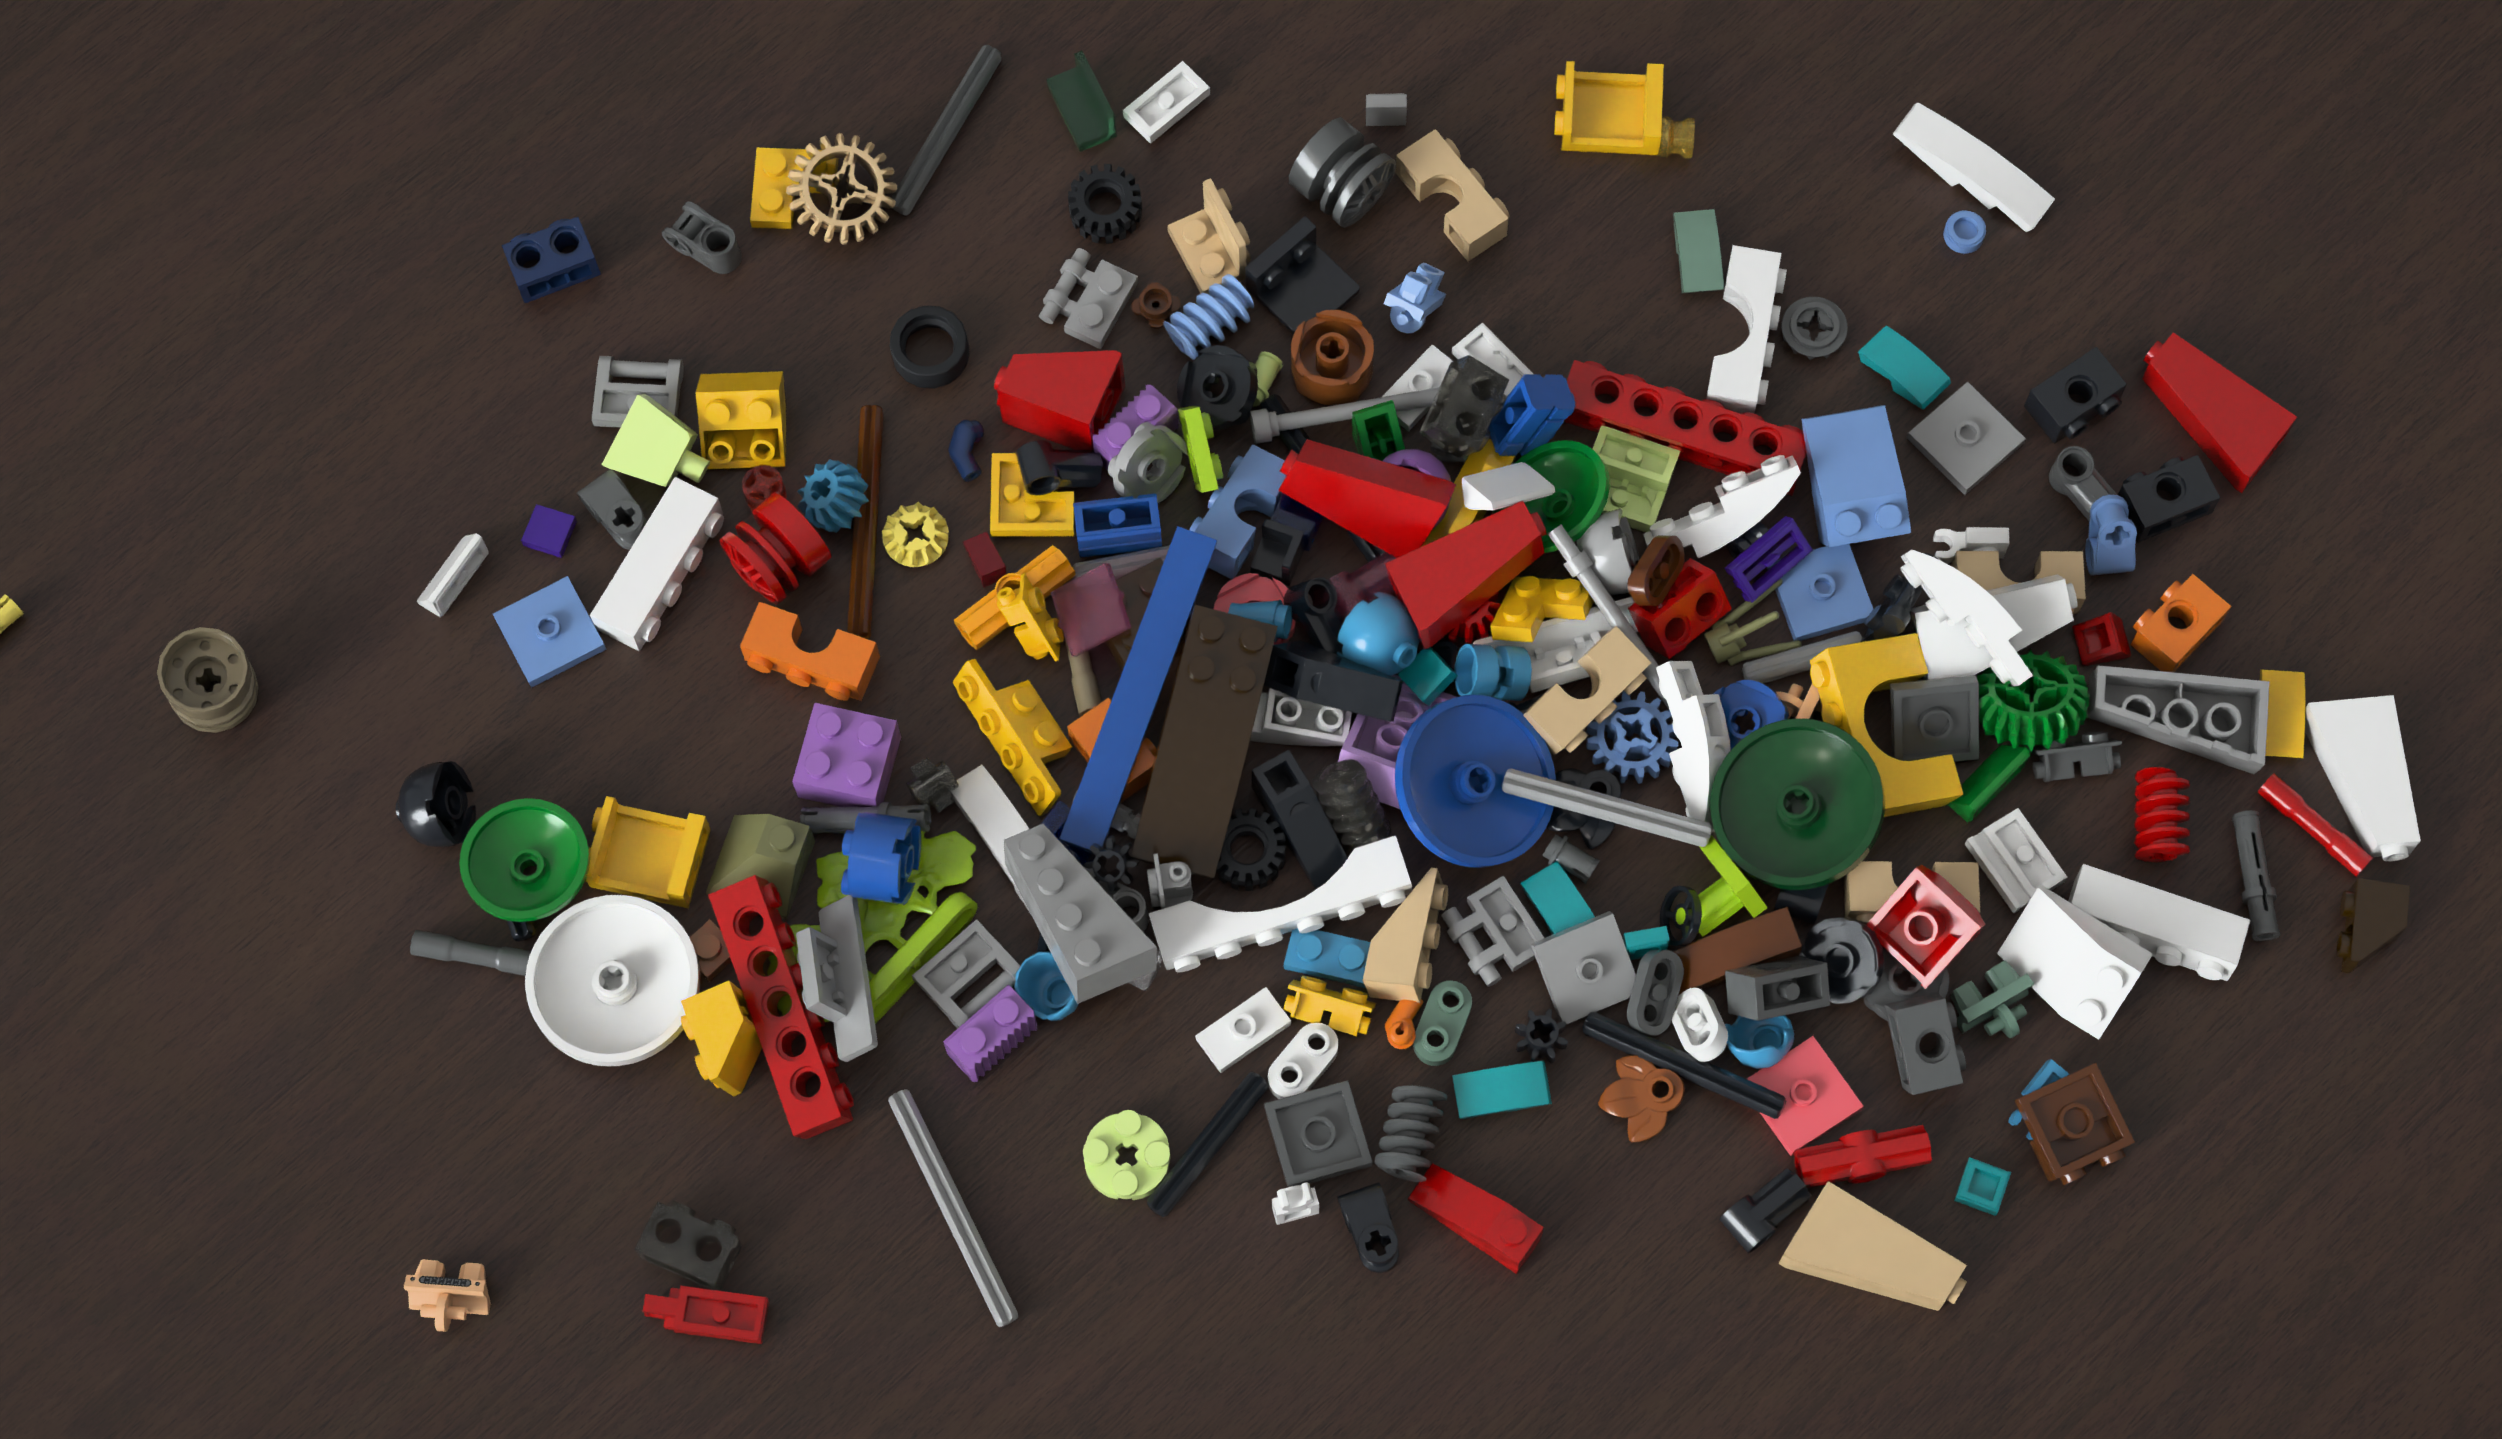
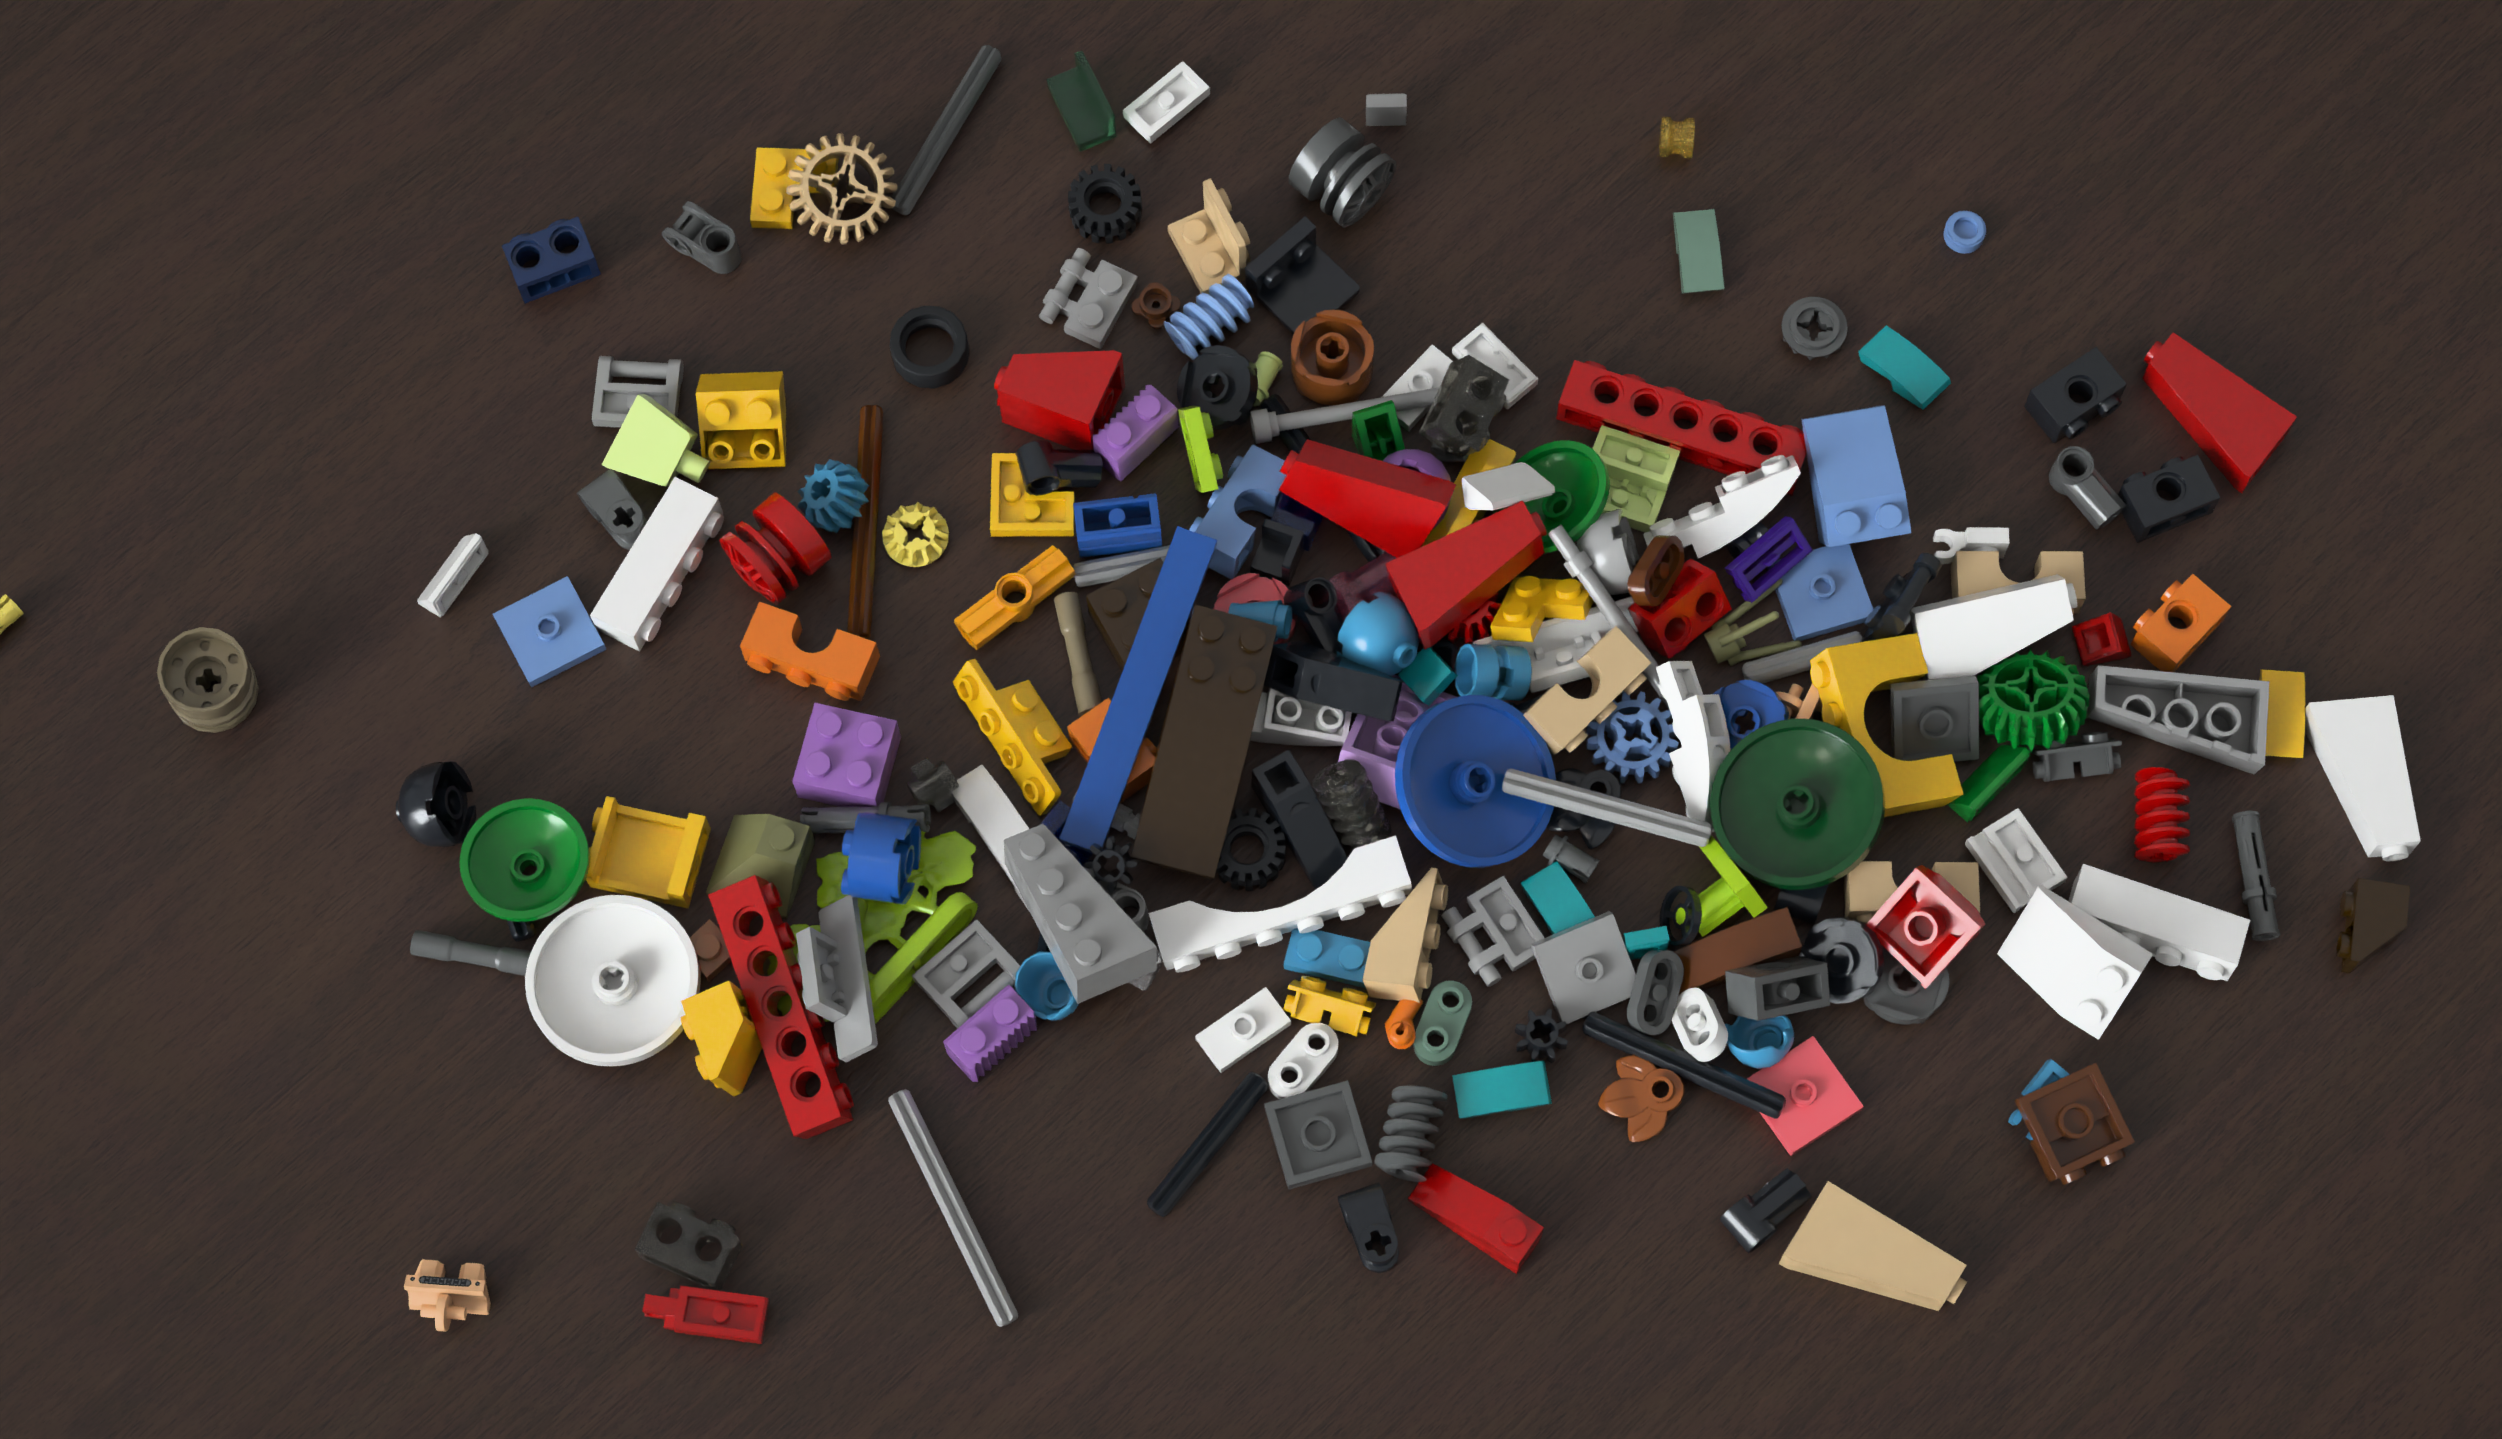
dark purple tile [521,504,577,558] -> none
clear red wheel [742,465,787,511] -> none
dark blue arm [948,420,984,482] -> none
dark red piece [963,532,1007,587] -> none
yellow hinge [997,573,1064,662] -> none
clear pink piece [1050,563,1132,657] -> none
yellowish green plate [1083,1110,1171,1200] -> none
light grey plate [1108,422,1187,503] -> none
light grey hinge [1147,853,1193,909] -> none
white plate [1272,1182,1319,1225] -> none
light blue hips [1383,262,1446,333] -> none
tan arch [1396,129,1509,262] -> none
blue brick [1487,374,1575,456] -> none
yellow panel [1554,61,1664,155] -> none
white arch [1706,245,1787,414] -> none
red piece [1793,1125,1932,1188] -> none
dark grey brick [1885,993,1966,1095] -> none
white slope [1893,103,2055,232] -> none
white slope [1900,550,2033,686] -> none
light grey plate [1907,382,2026,495] -> none
sand green hips [1950,960,2034,1038] -> none
teal tile [1954,1157,2011,1216] -> none
medium blue piece [2085,495,2137,575] -> none
red piece [2257,773,2373,877] -> none

